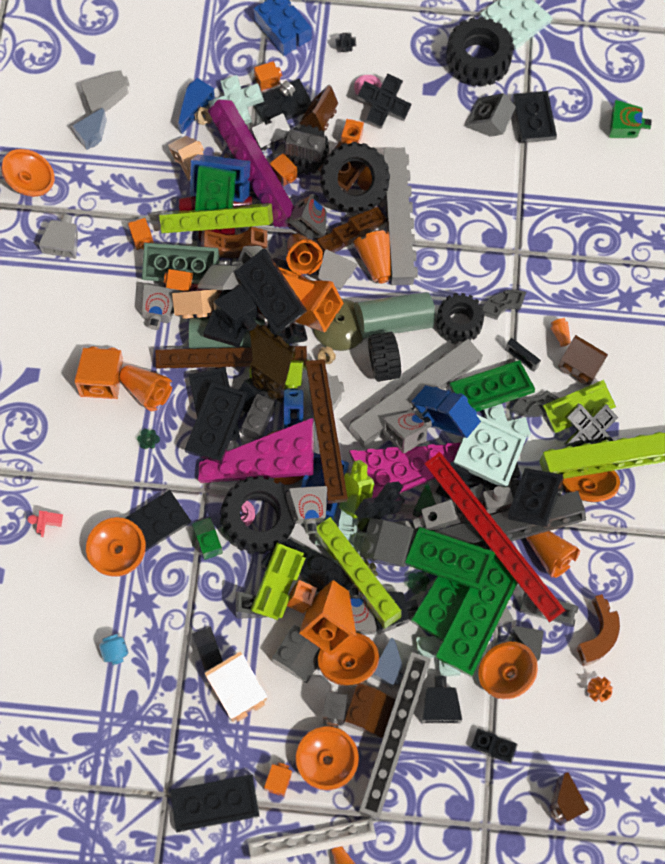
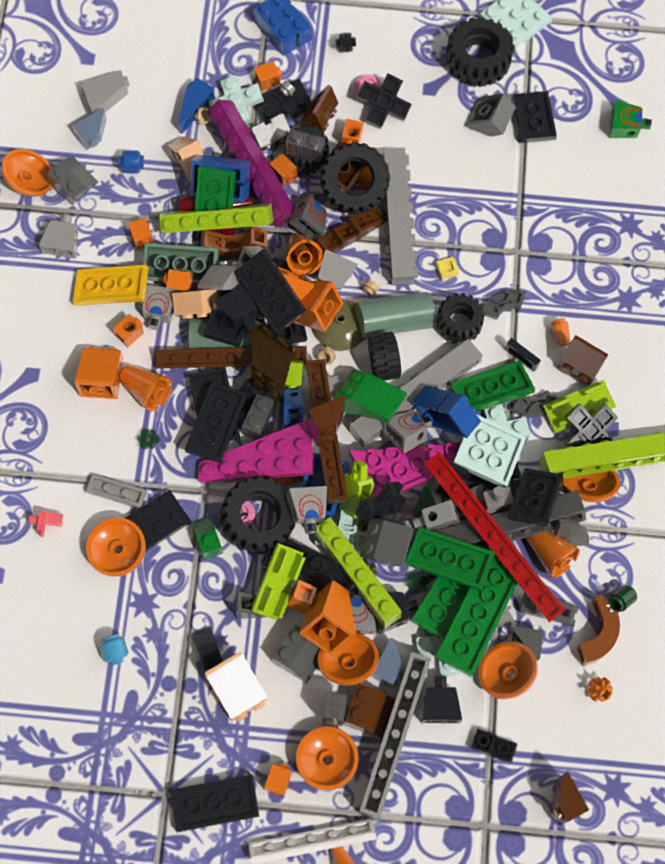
orange cone [353,230,392,284] -> none
none -> dark grey slope [47,156,98,206]
none -> yellow plate [73,265,149,306]
none -> light grey tile [85,473,147,509]
none -> orange brick [113,314,144,348]
none -> blue head [118,150,144,174]
none -> reddish brown slope [307,395,346,447]
none -> green slope [334,369,407,422]
none -> tan plate [362,279,380,296]
none -> light yellow tile [436,257,459,280]
none -> dark grey tile [554,519,589,546]
none -> dark green brick [609,585,637,612]

